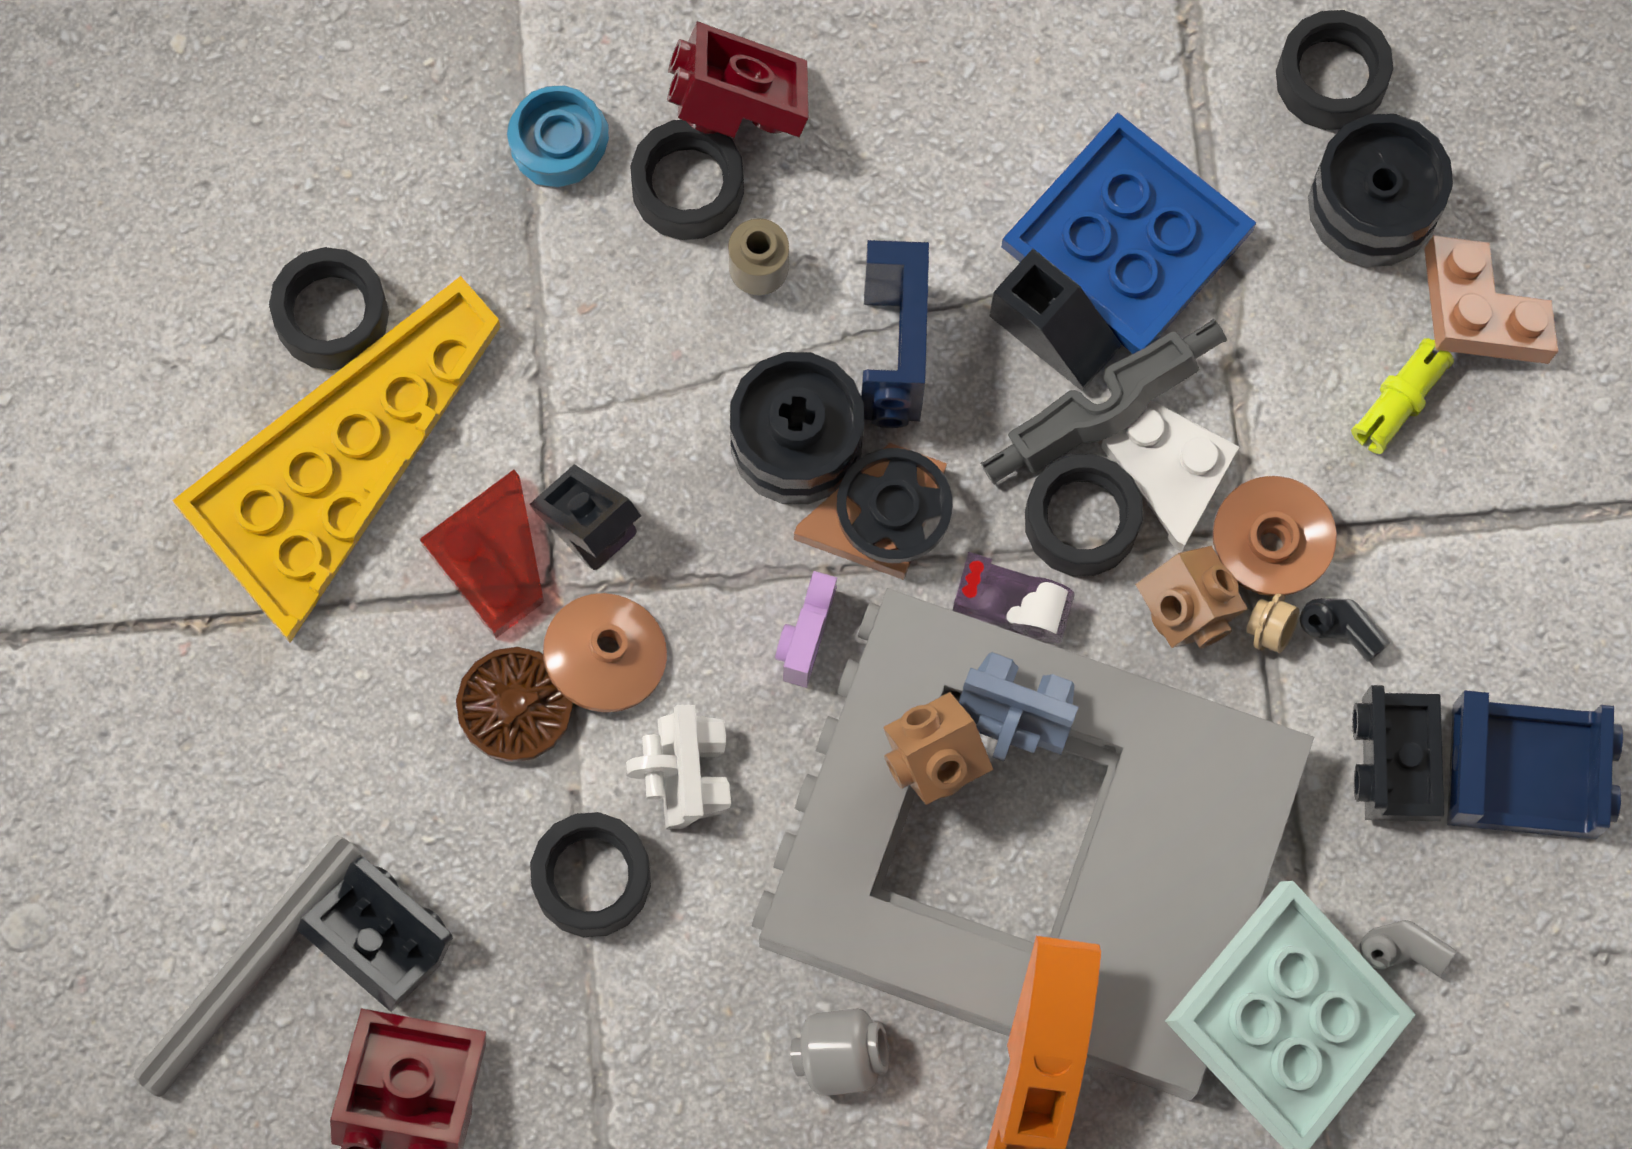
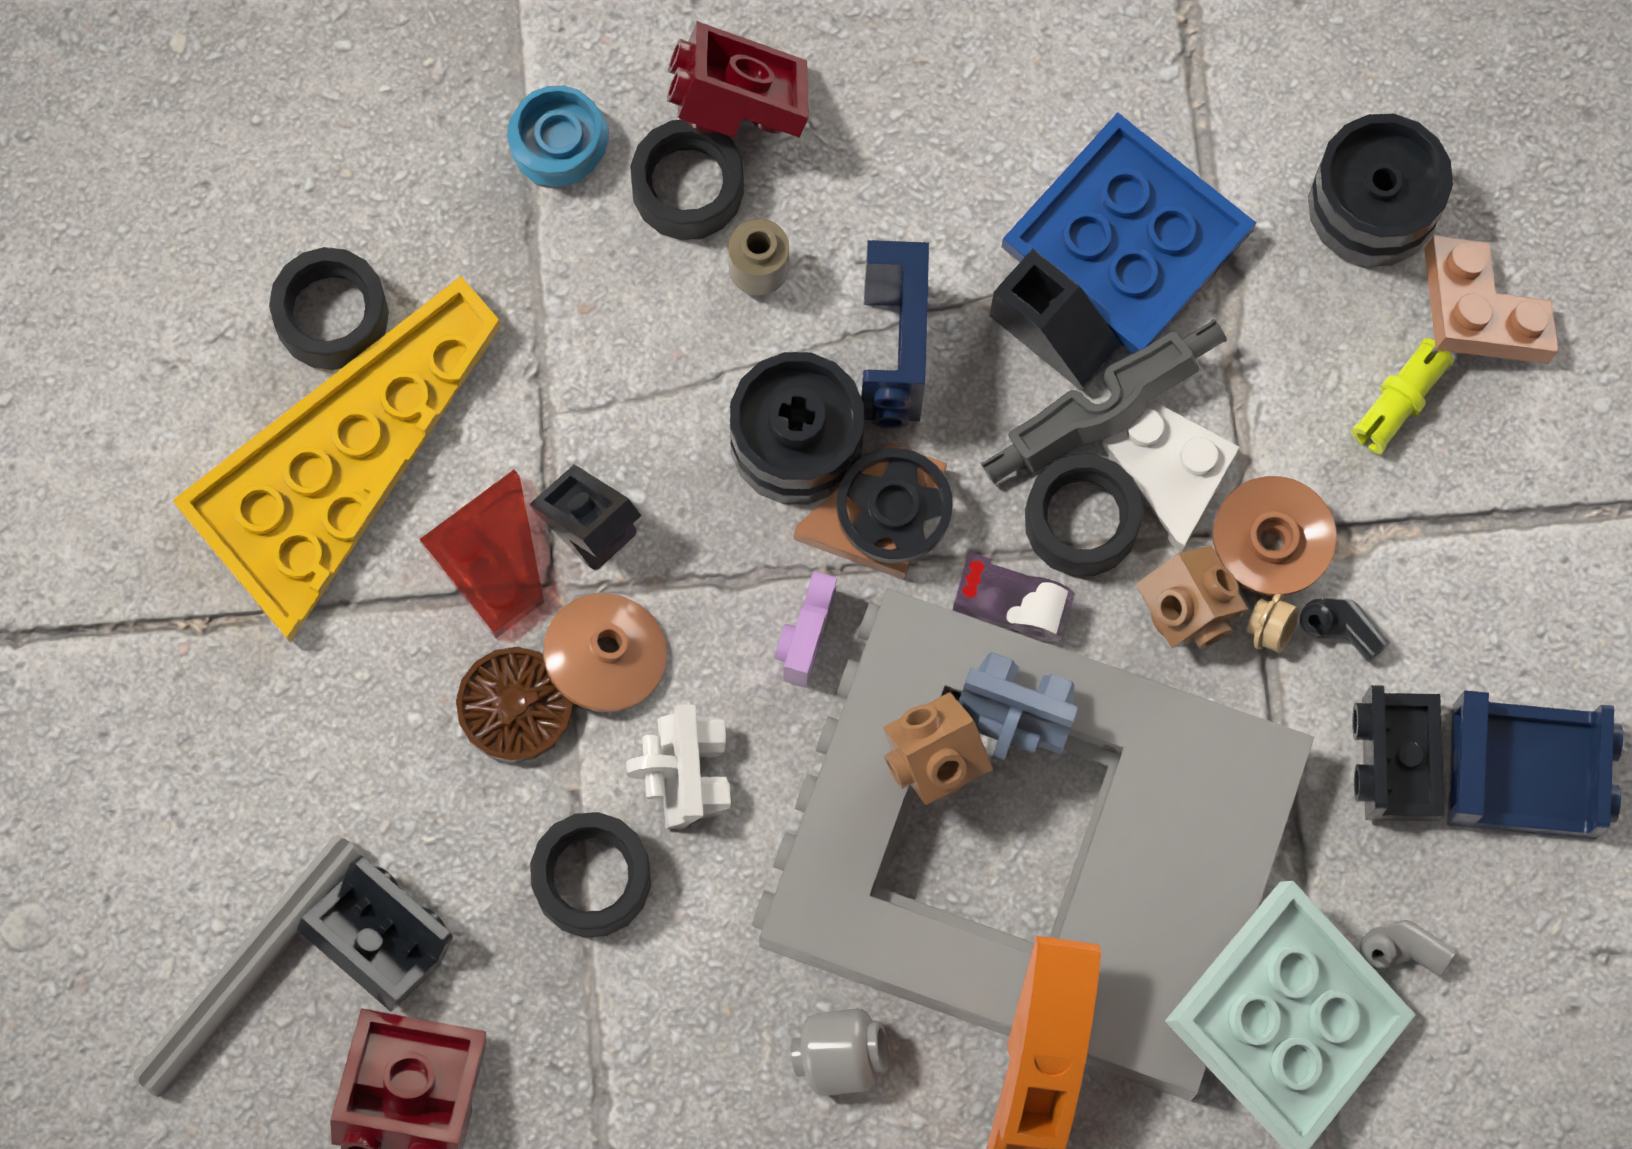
black tyre [1276,10,1394,130] -> none

